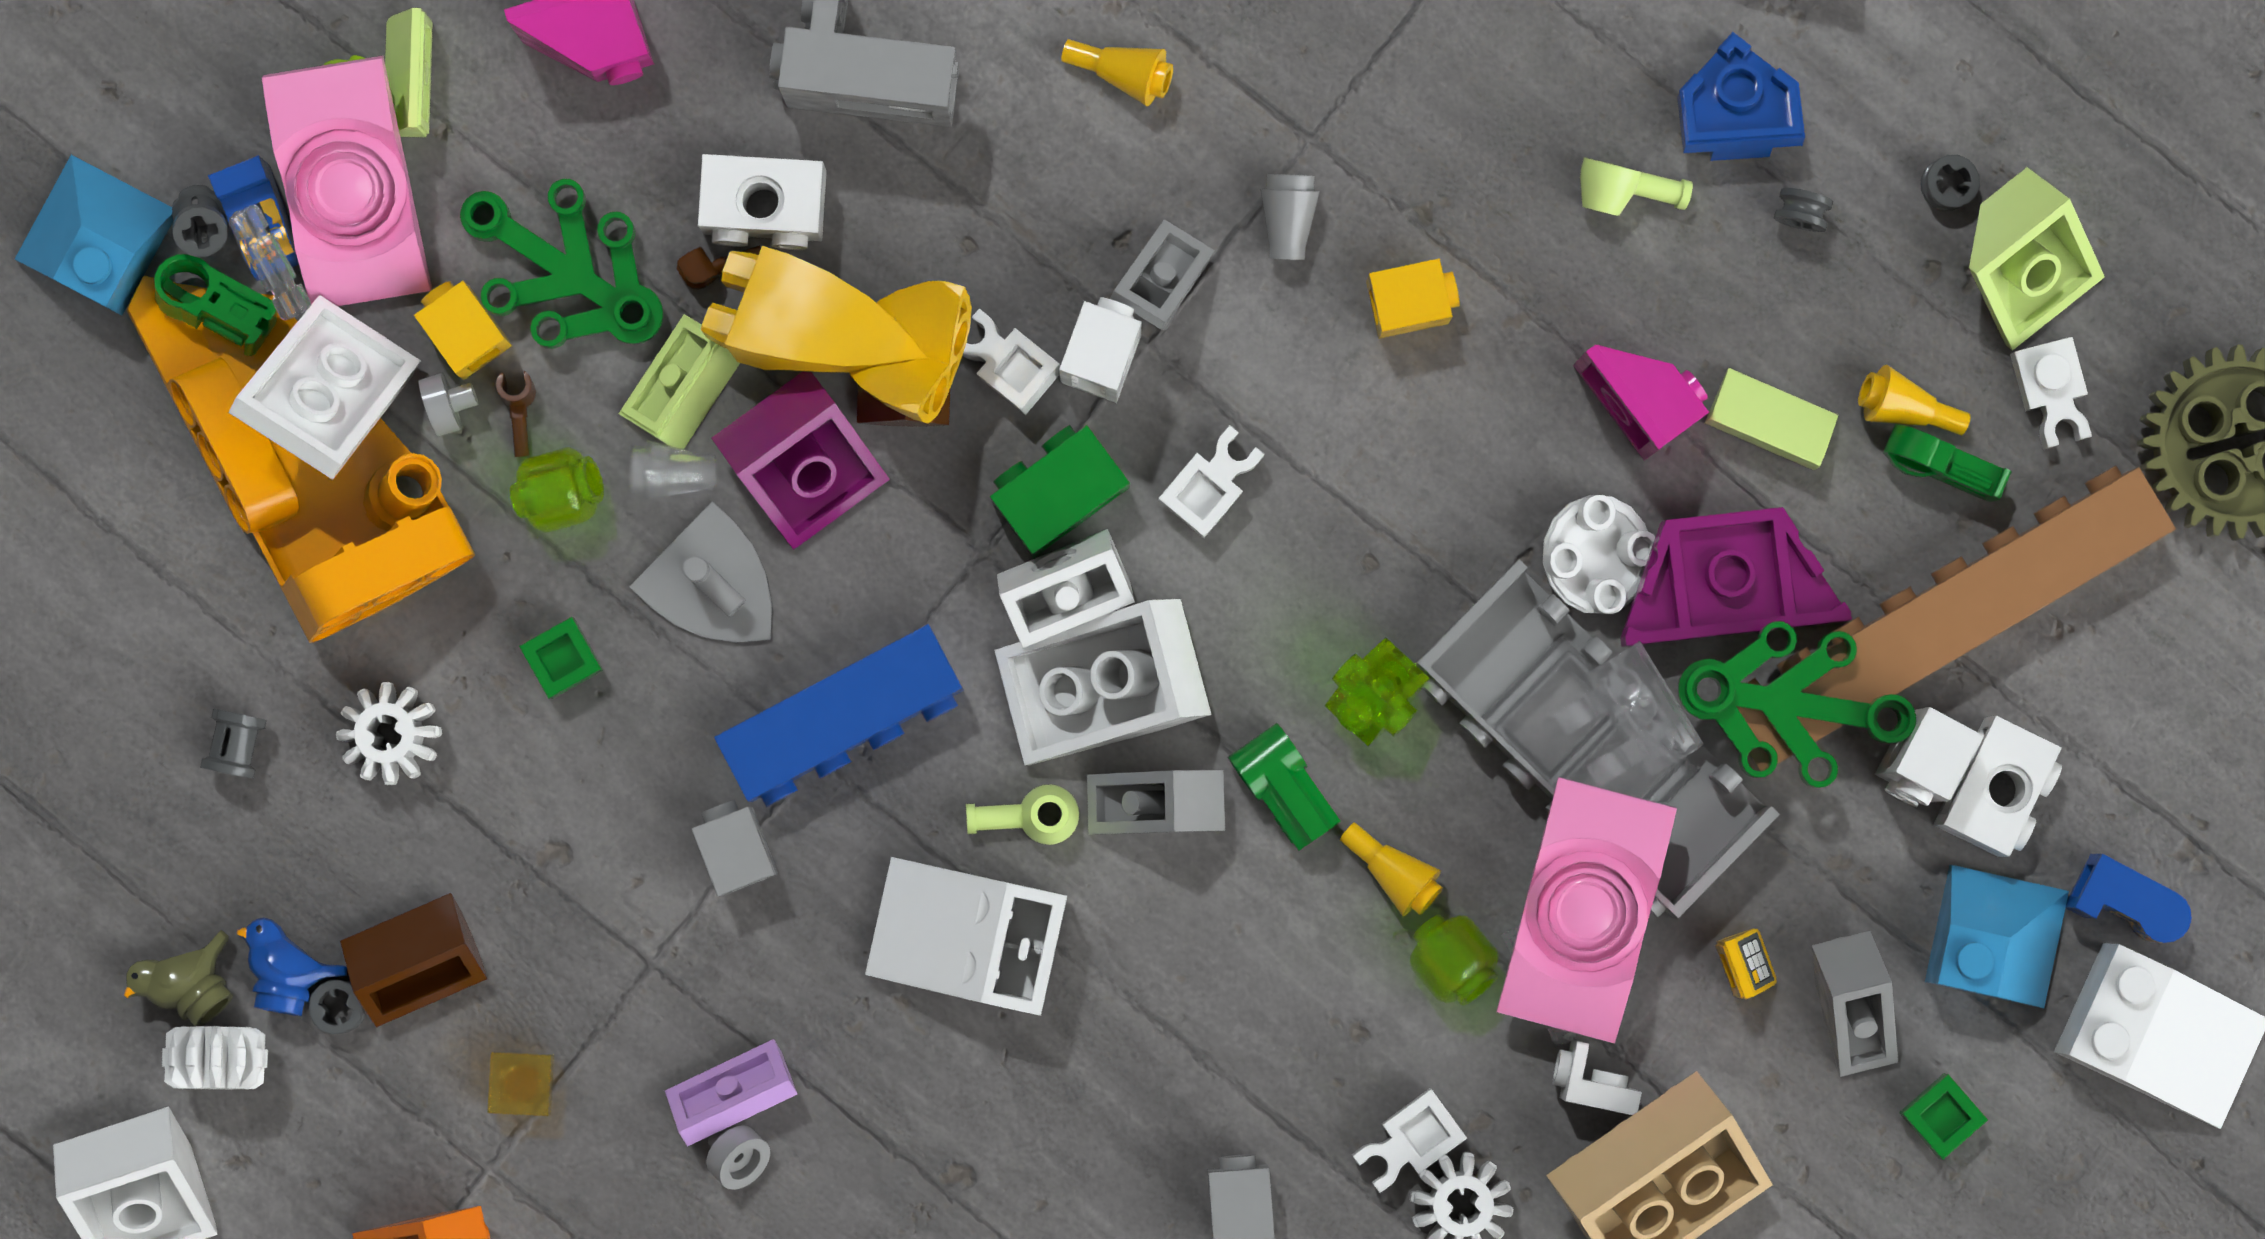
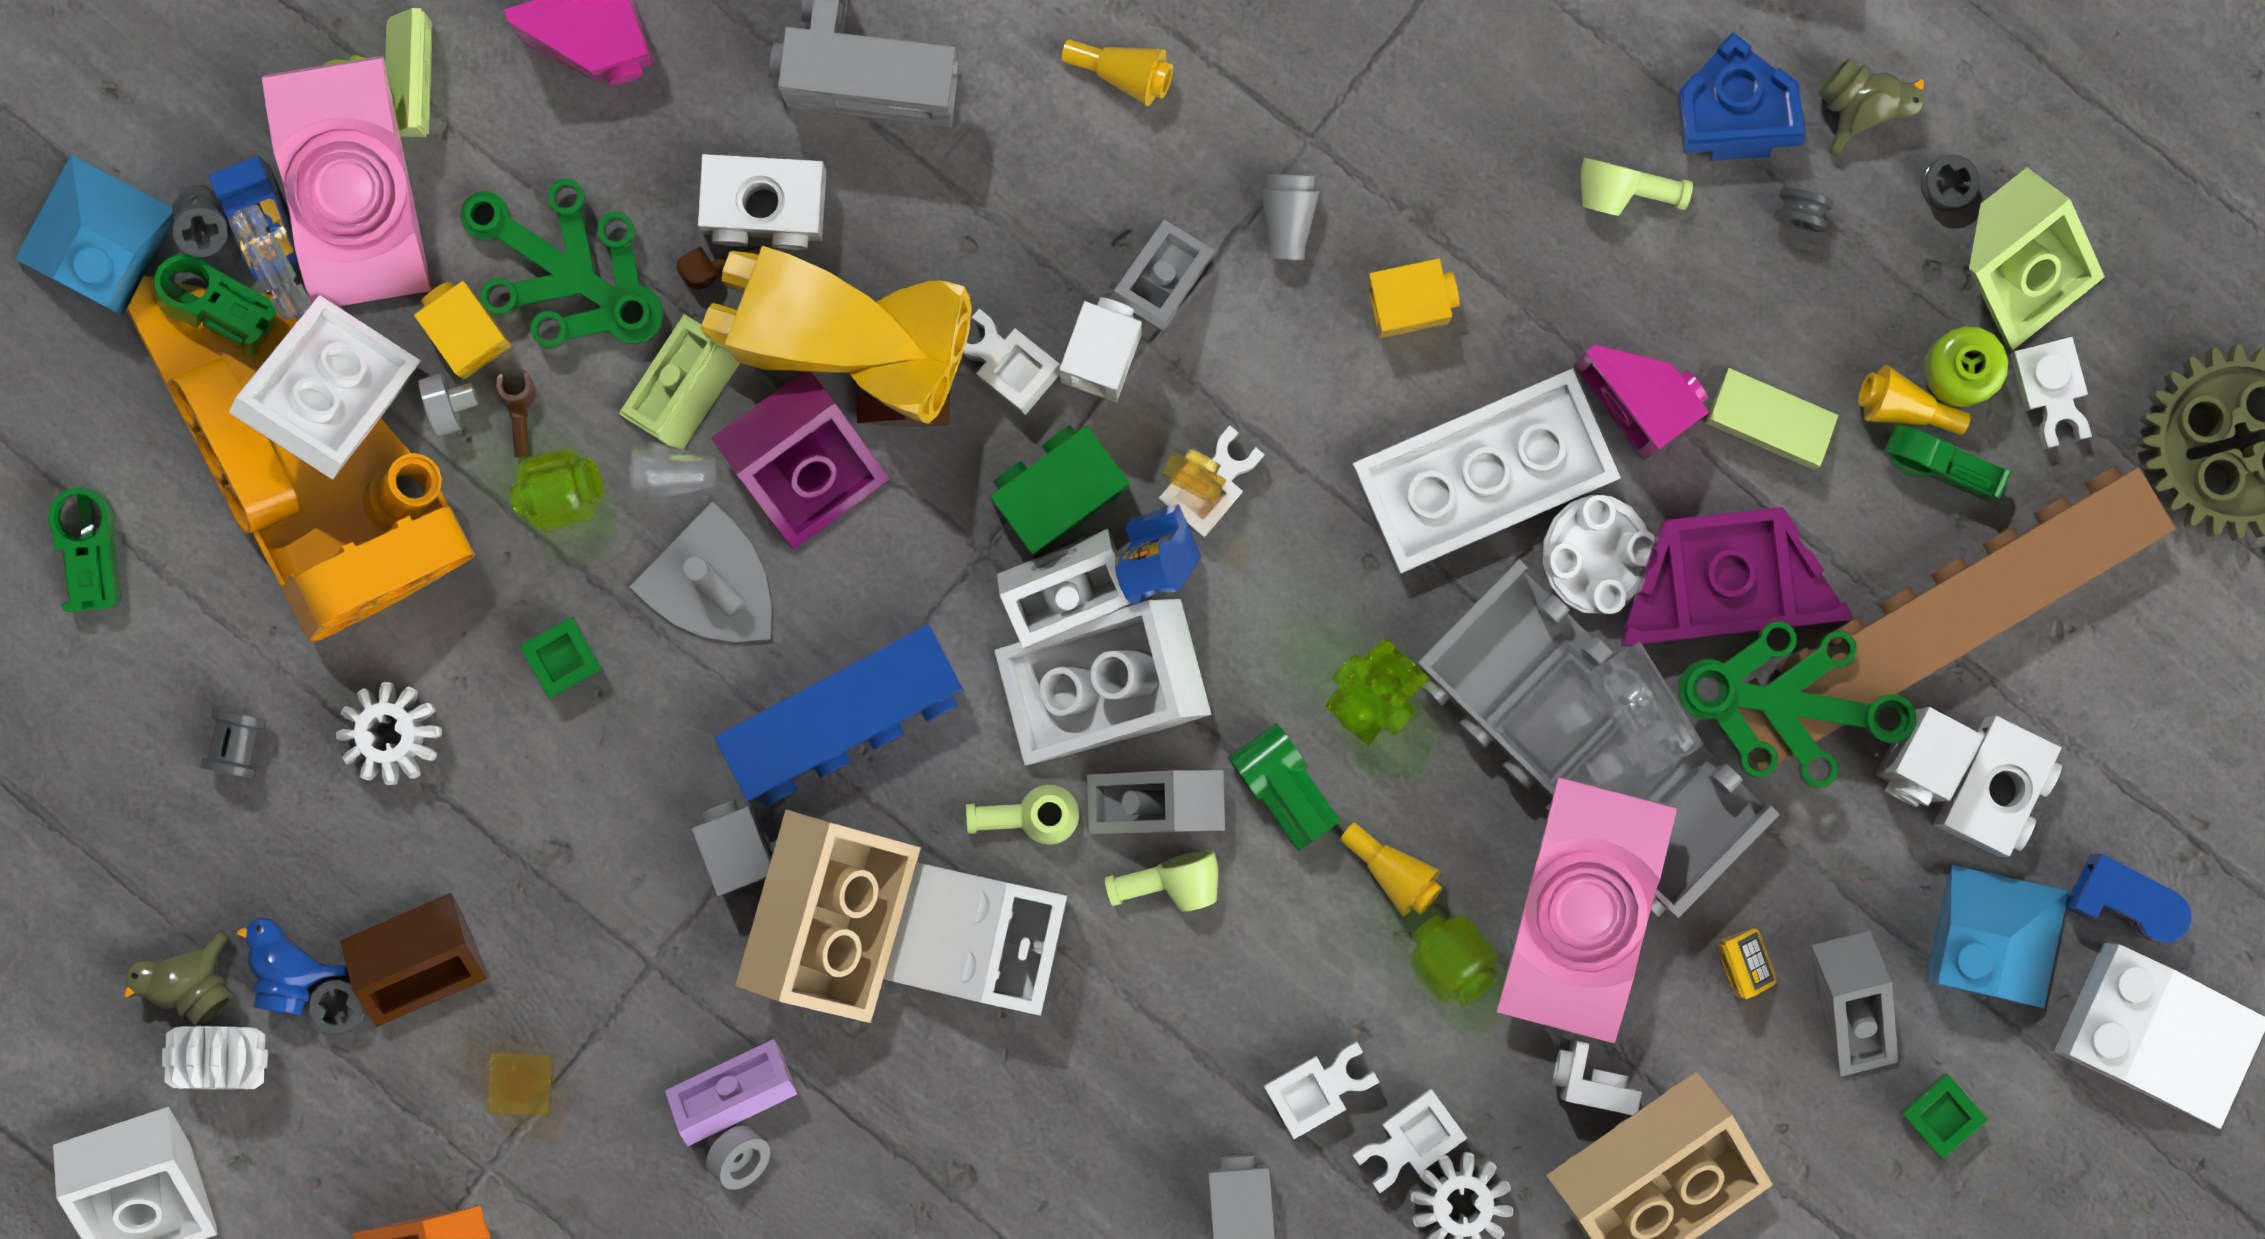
none -> green piece [48,487,121,612]
none -> tan brick [735,810,921,1023]
none -> yellowish green bar [1105,850,1218,912]
none -> blue leg [1115,503,1202,604]
none -> clear yellow plate [1161,449,1227,506]
none -> white plate [1263,1041,1380,1139]
none -> white plate [1352,368,1621,575]
none -> olive animal [1818,58,1924,157]
none -> lime head [1923,326,2008,407]

